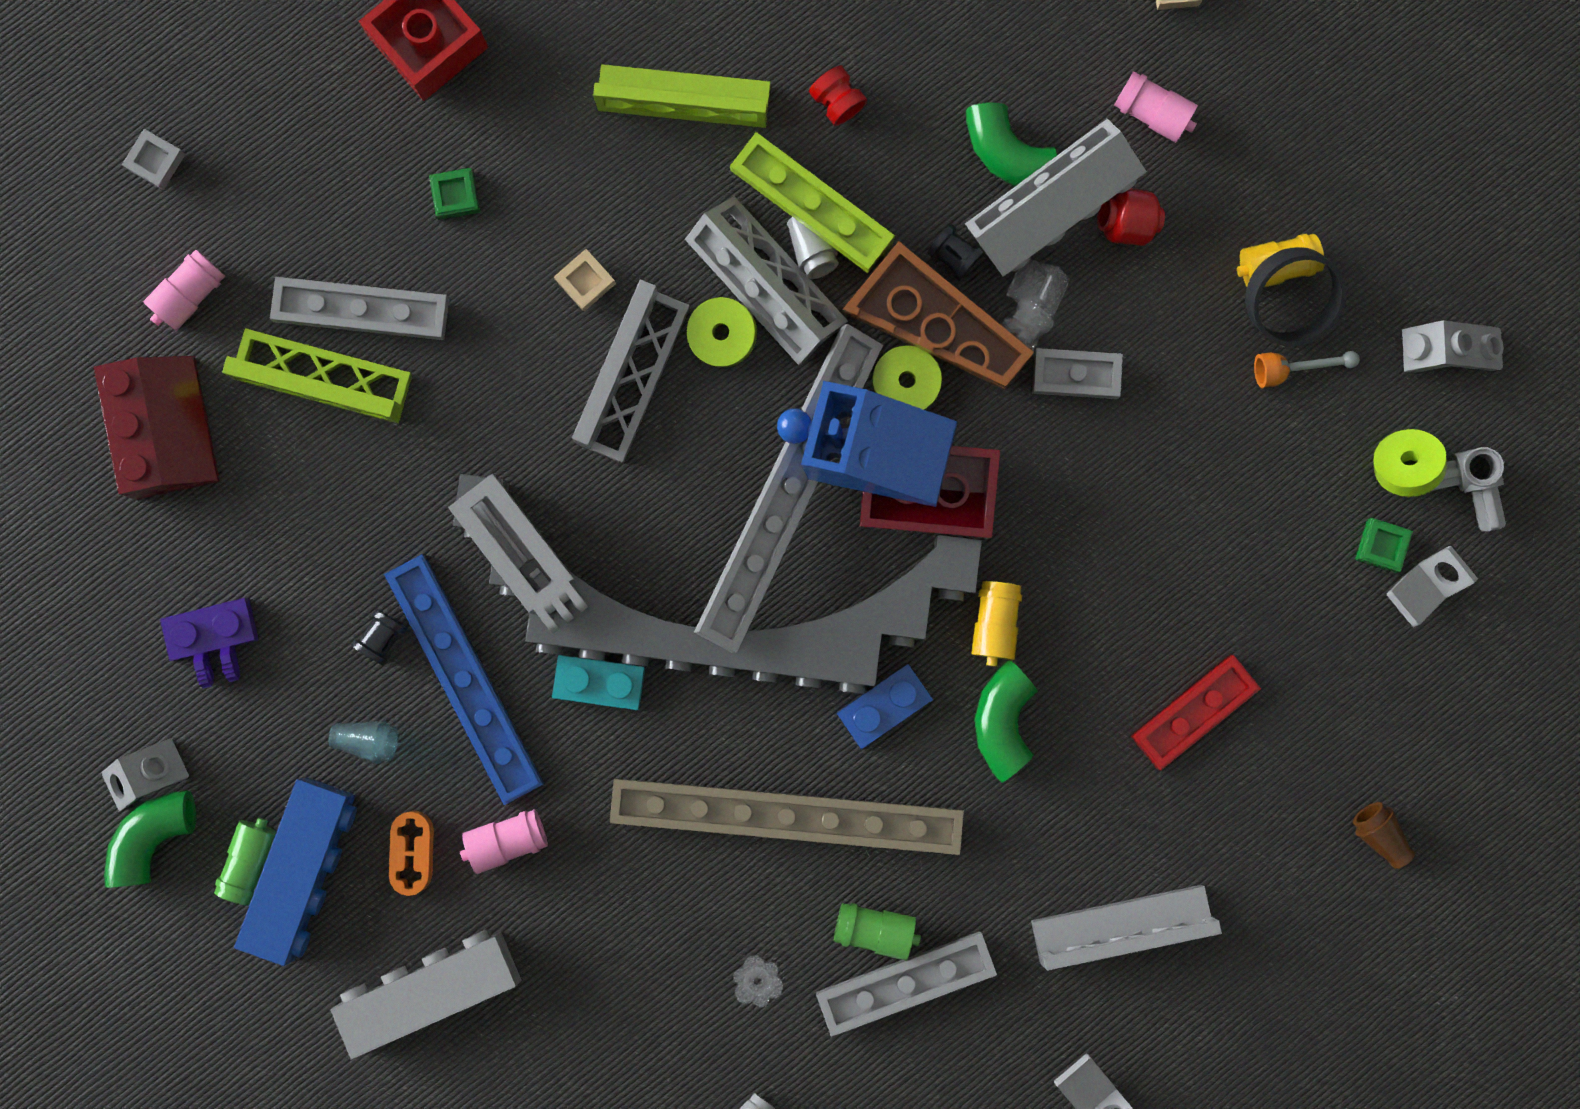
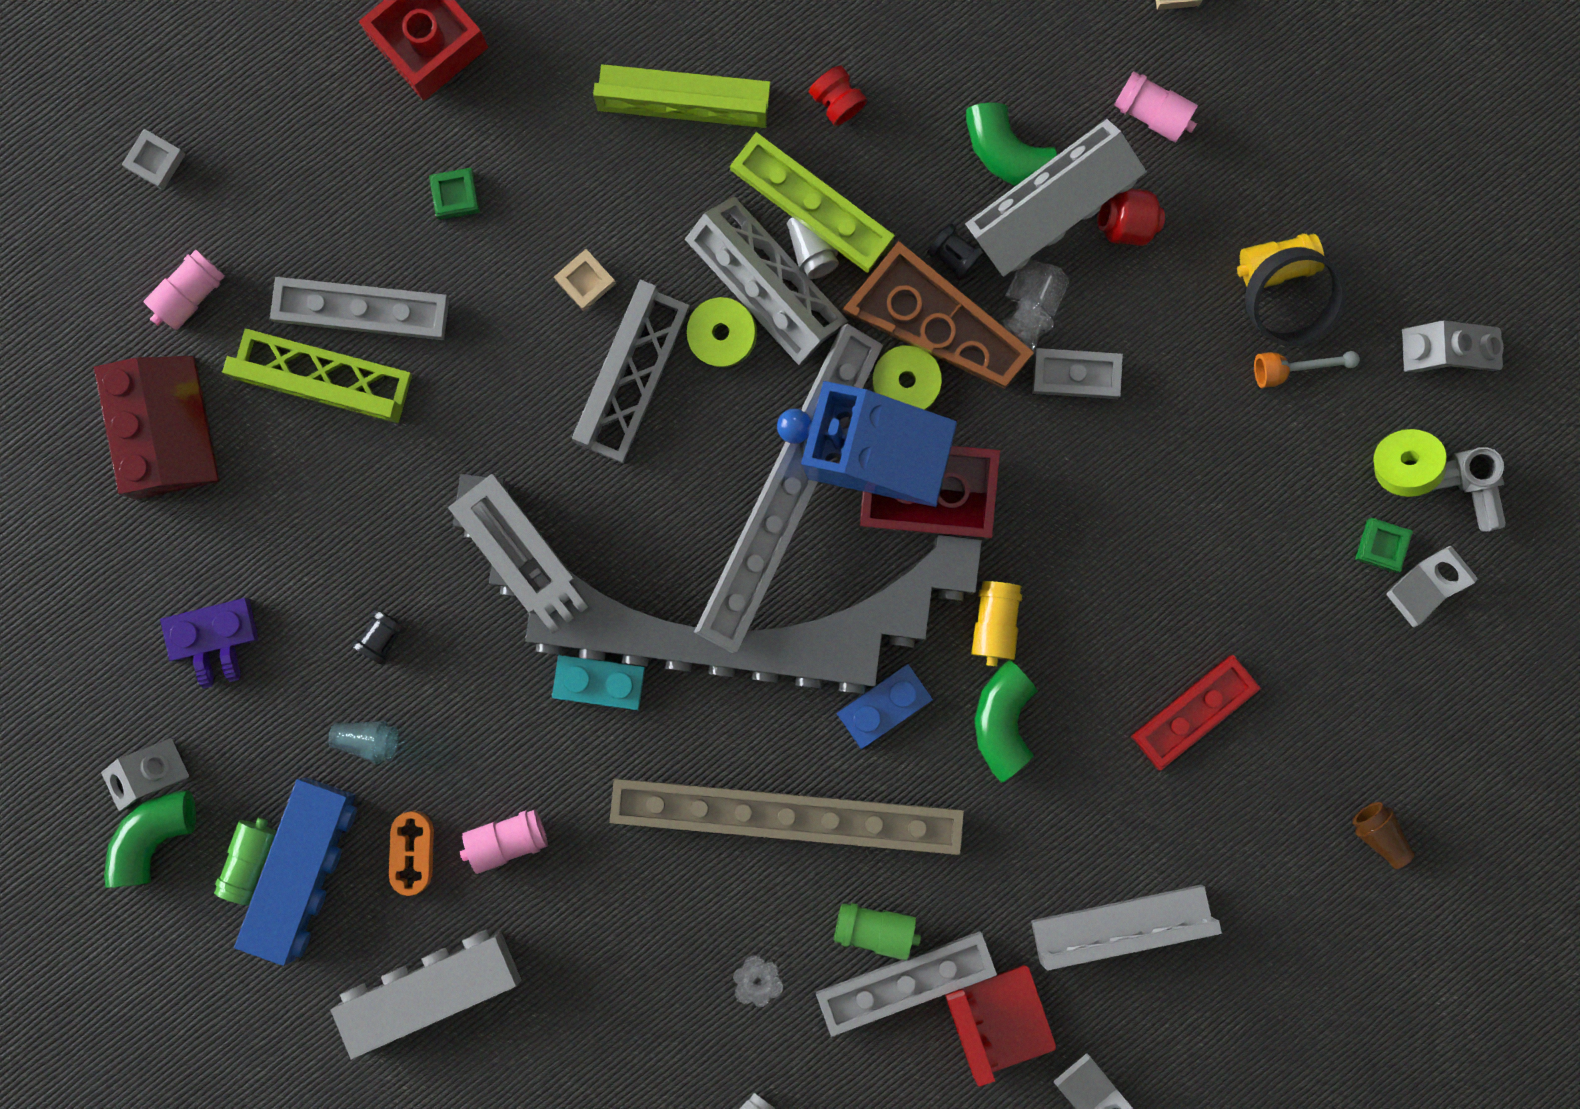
blue tile [384,554,544,805] -> none
none -> red bracket [945,965,1056,1087]

